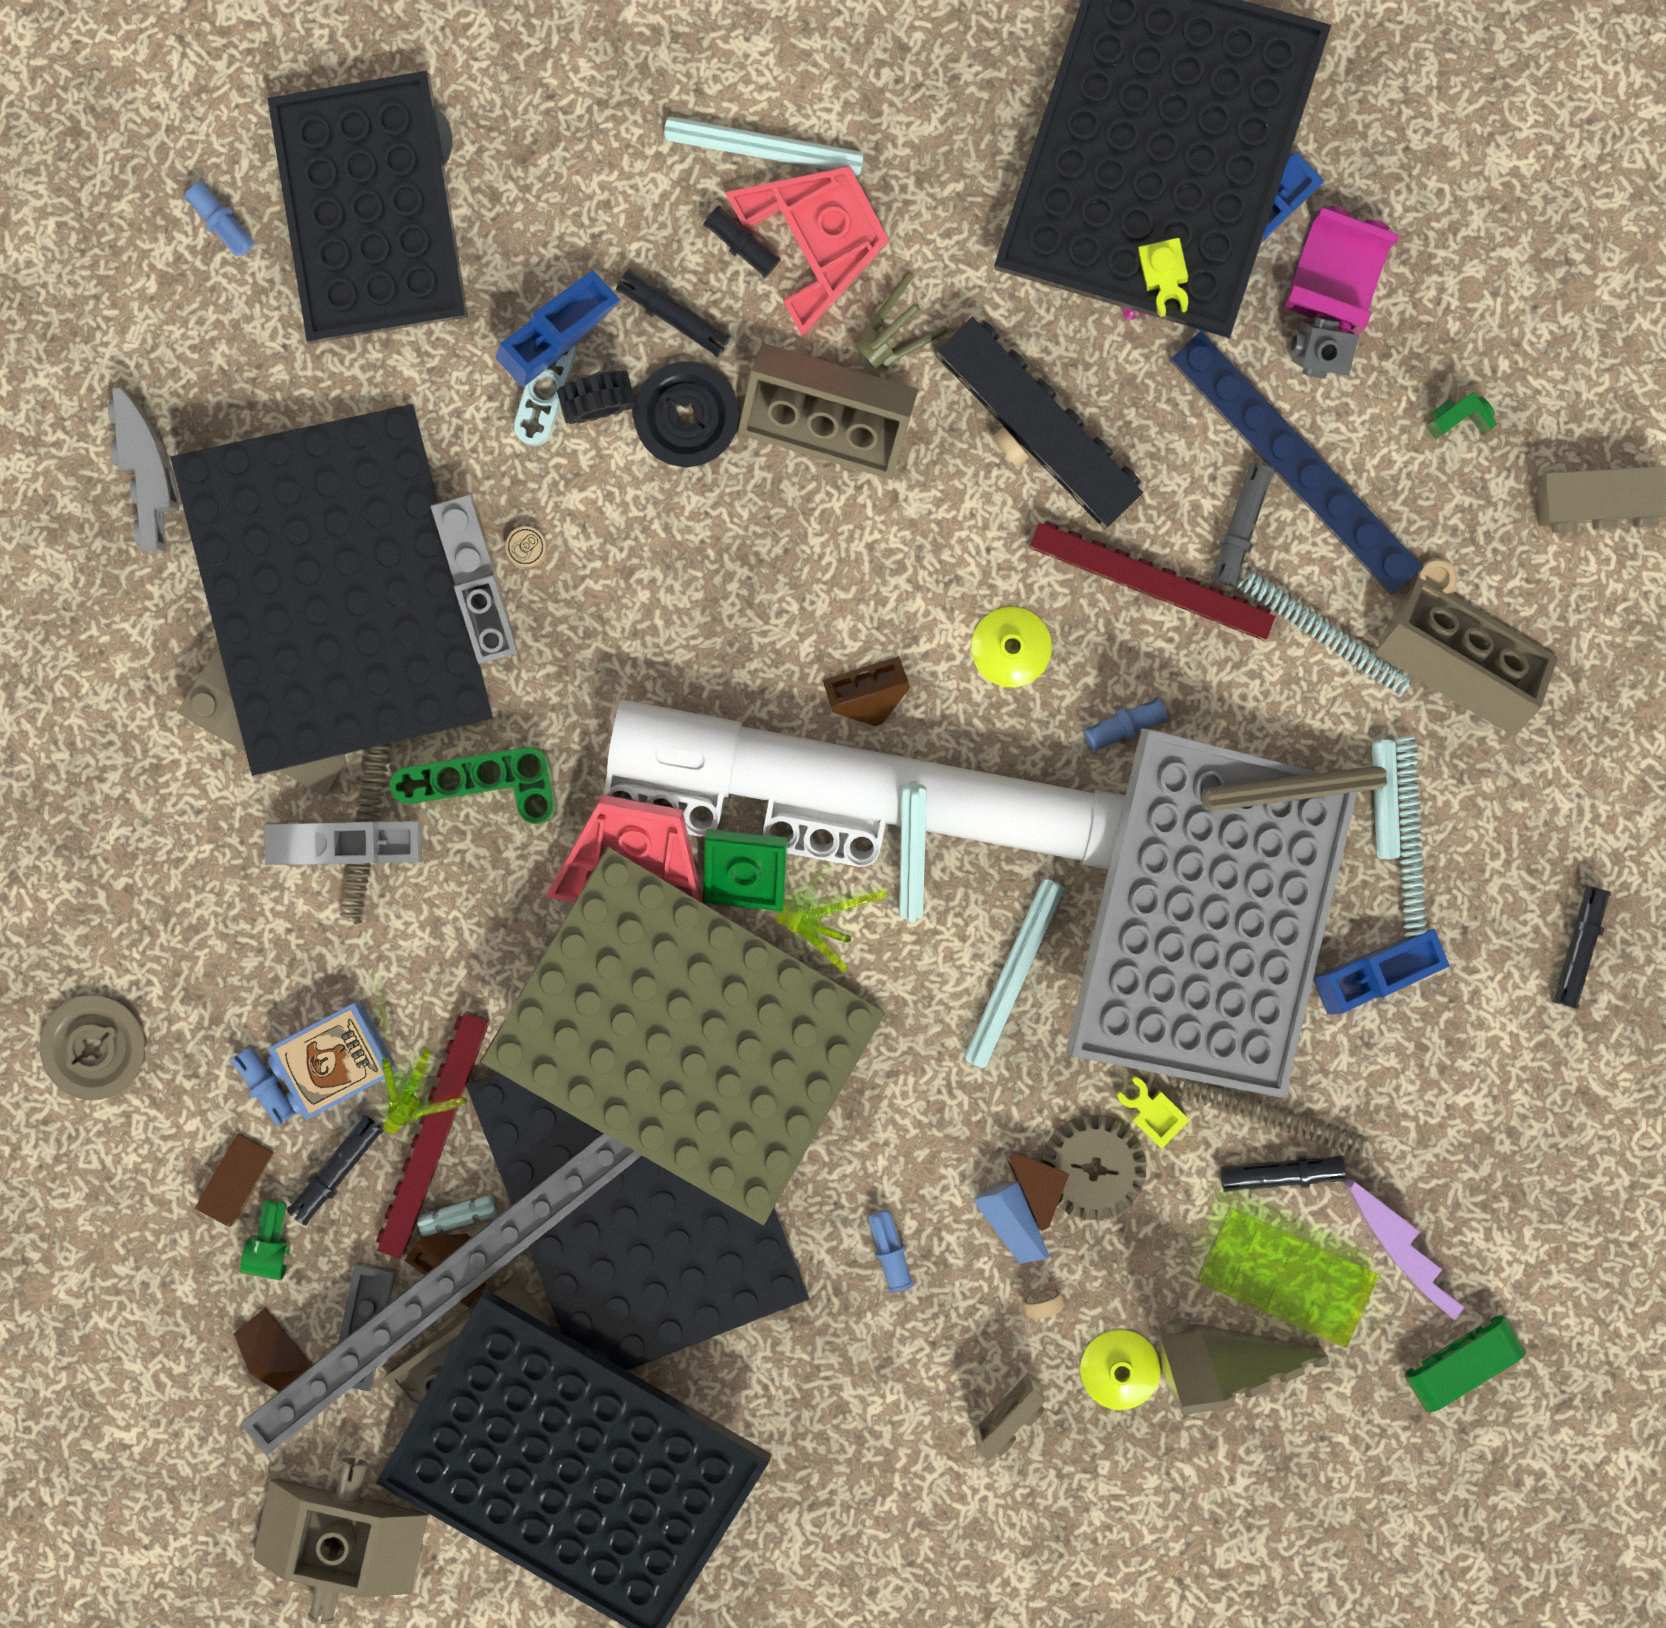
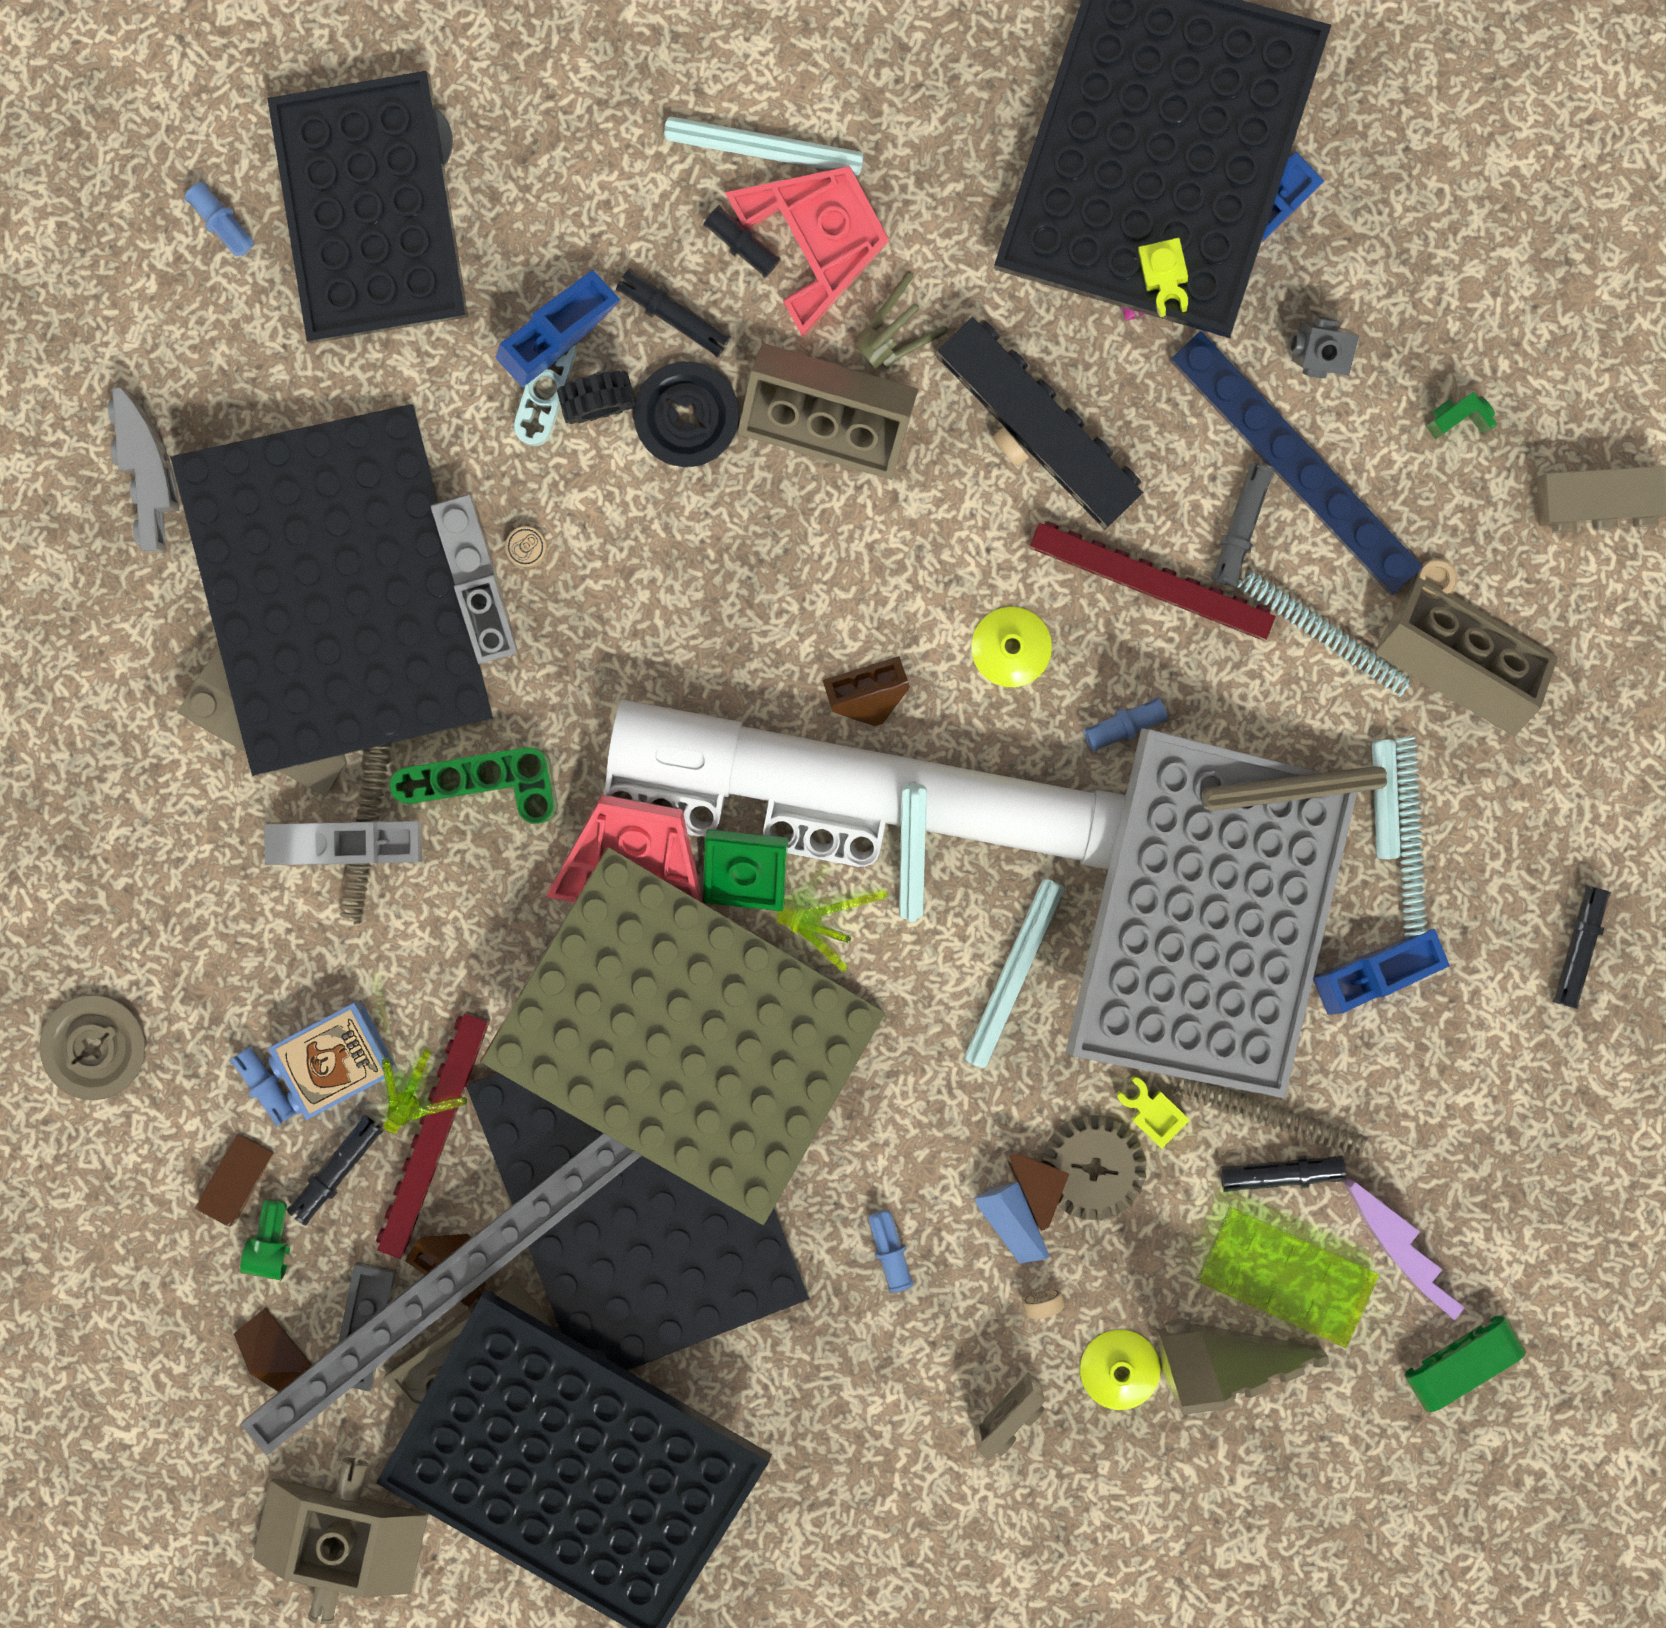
light aqua axle [417,1195,497,1236] -> none
dark pink panel [1283,206,1399,334] -> none

